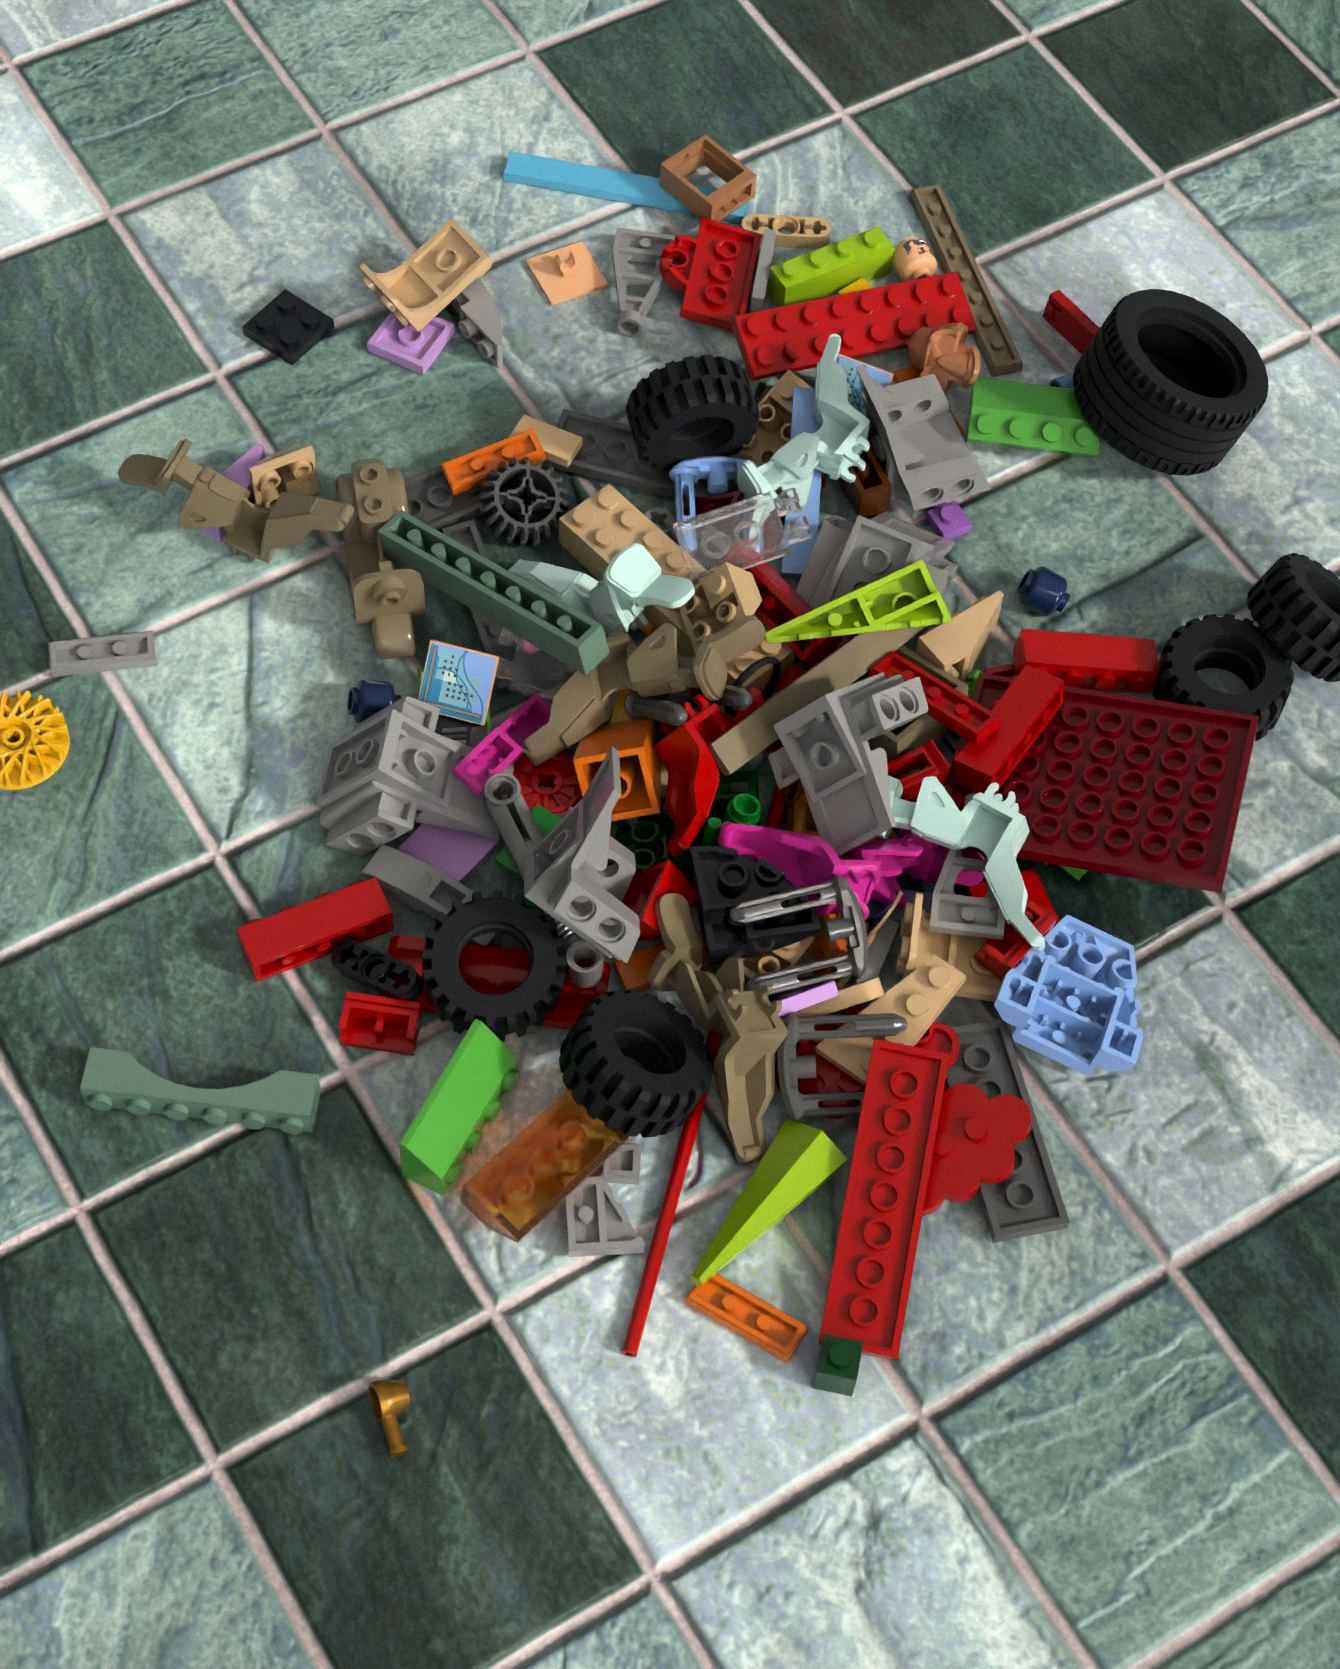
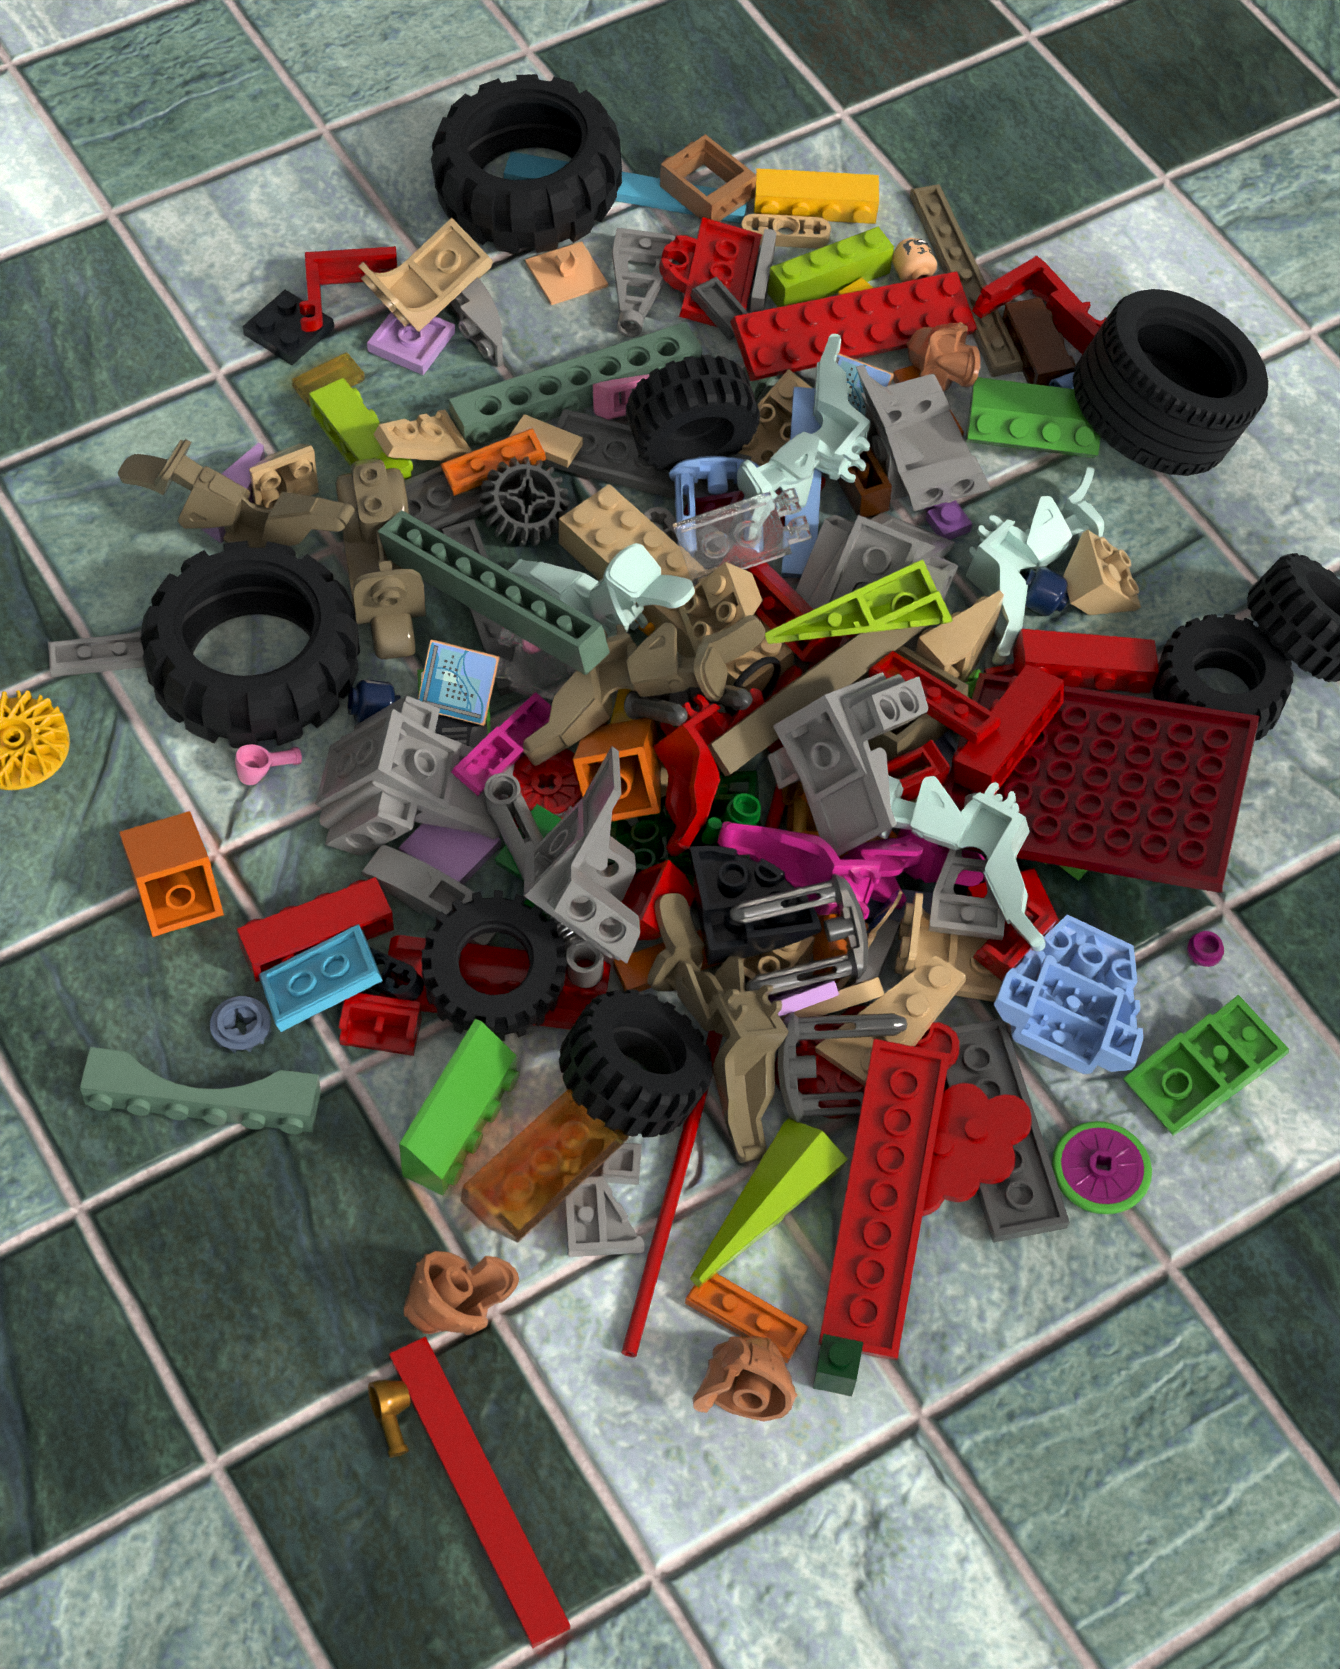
none -> orange slope [119,811,224,937]
none -> black tyre [140,540,360,748]
none -> sand blue gear [210,996,271,1054]
none -> bright pink bar [235,744,302,785]
none -> medium azure tile [259,924,383,1032]
none -> clear yellow tile [291,352,365,407]
none -> red hinge [299,246,397,332]
none -> lime brick [309,378,413,481]
none -> tan wing [374,409,472,462]
none -> red tile [389,1336,570,1649]
none -> nougat head [404,1251,519,1335]
none -> black tyre [431,74,622,254]
none -> sand green brick [449,322,702,447]
none -> bright pink slope [593,374,649,420]
none -> dark grey tile [690,276,748,340]
none -> nougat head [692,1336,798,1422]
none -> yellow brick [754,168,879,224]
none -> light aqua piece [966,466,1104,666]
none -> red hinge [972,256,1106,328]
none -> reddish brown brick [1002,297,1076,386]
none -> magenta wheel [1052,1121,1152,1214]
none -> tan slope [1063,530,1141,615]
none -> bright green slope [1123,994,1289,1136]
none -> magenta plate [1187,931,1224,967]

